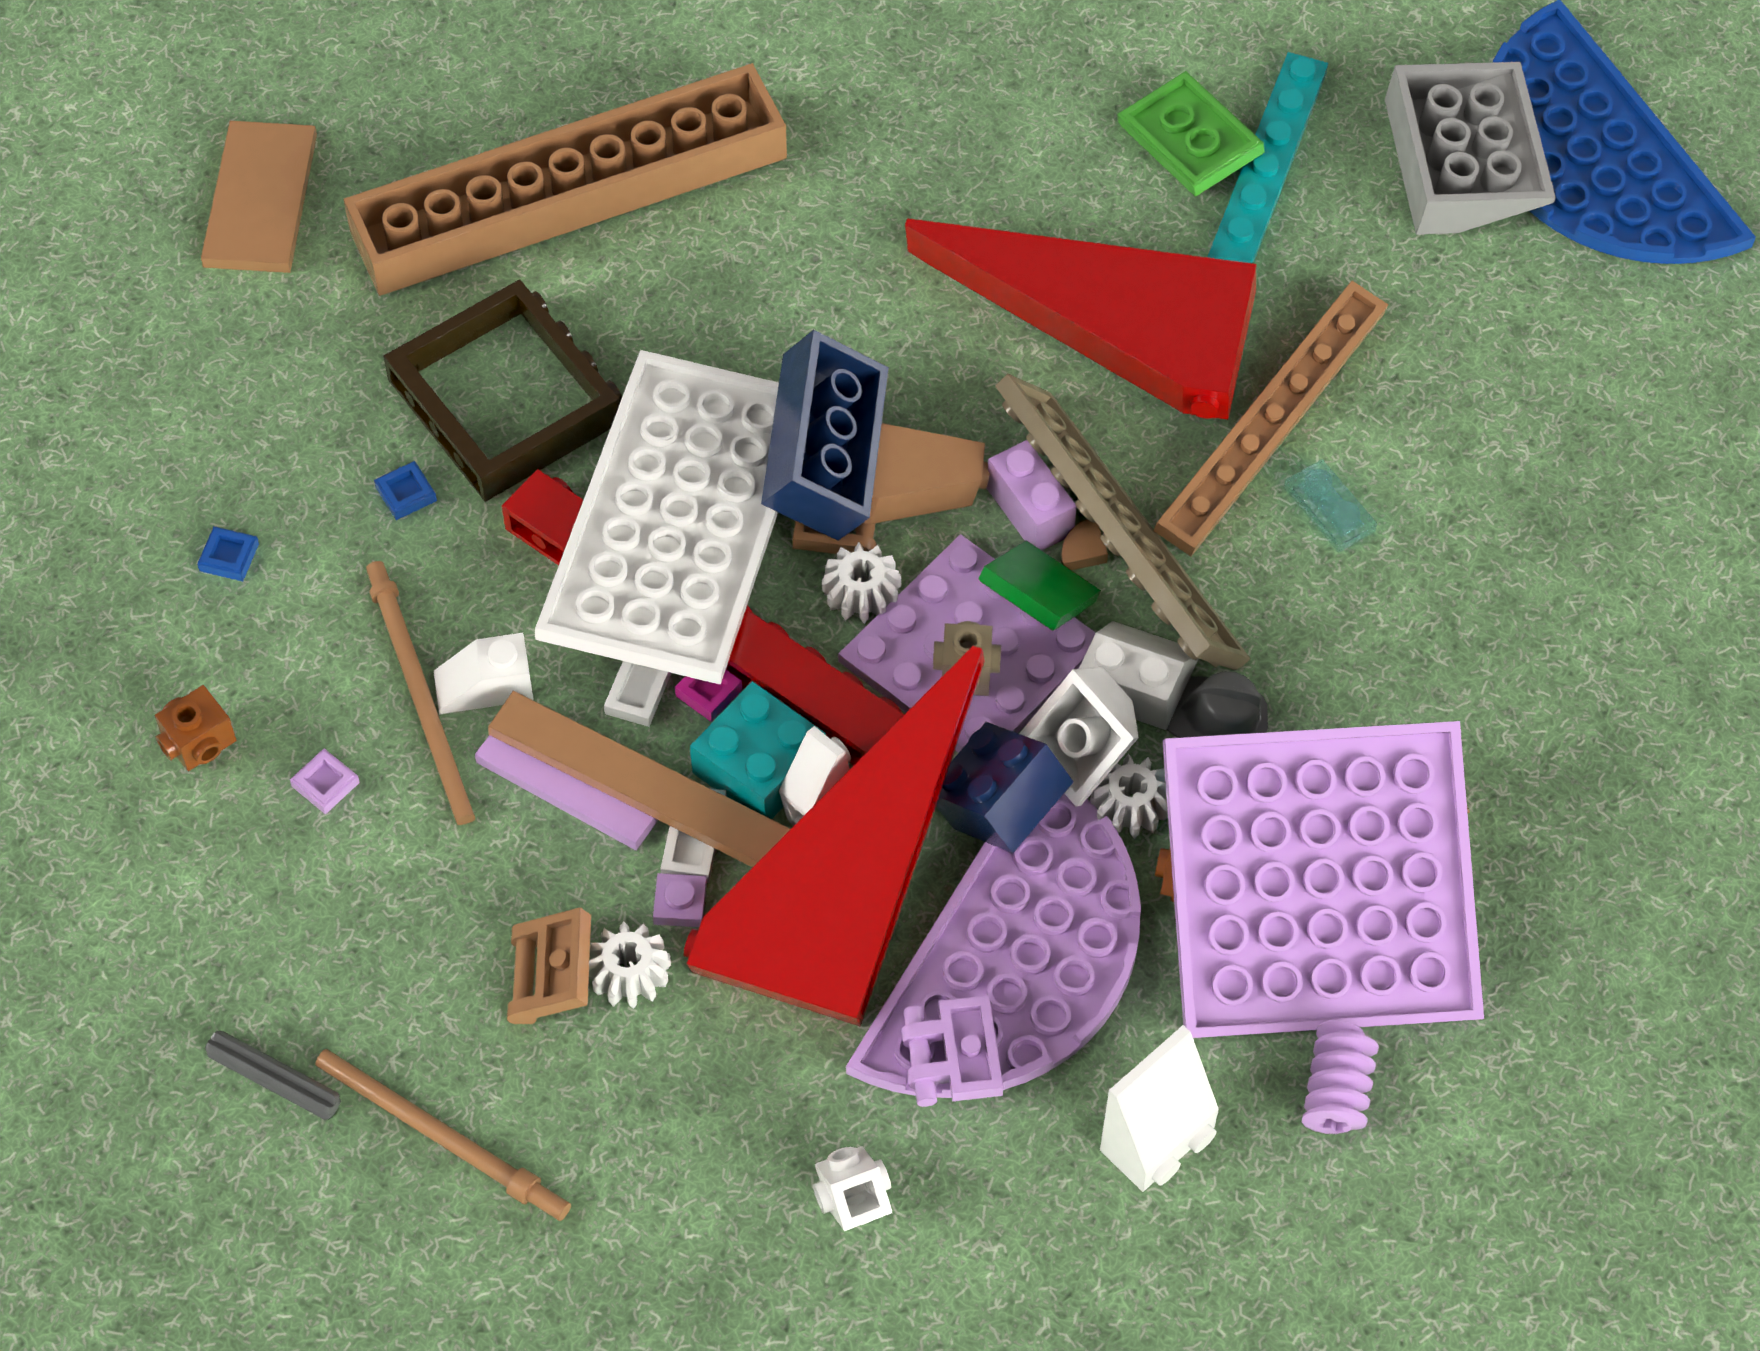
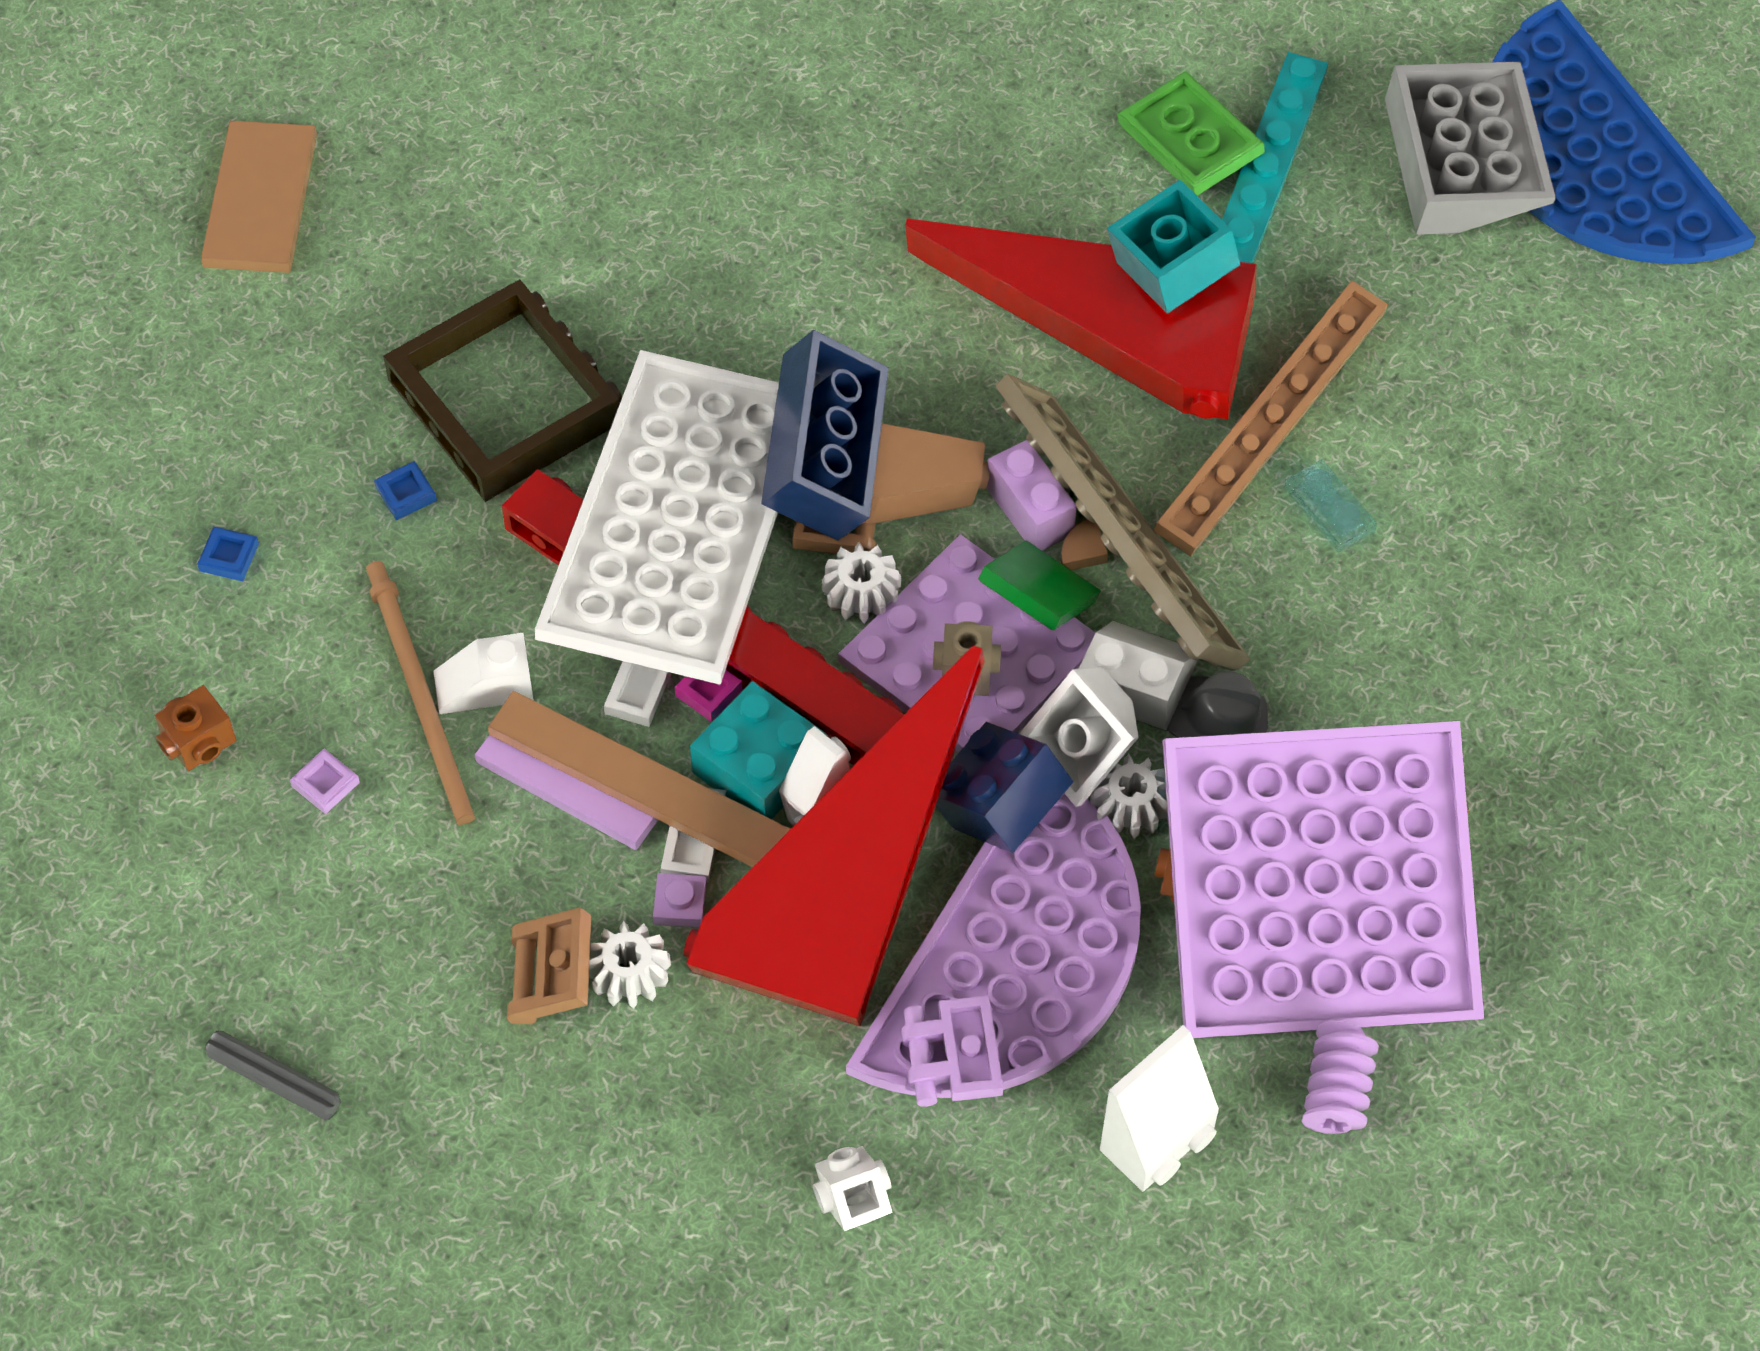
medium nougat bar [315,1049,571,1221] -> none
medium nougat brick [343,63,787,296] -> none
none -> teal brick [1107,180,1241,313]

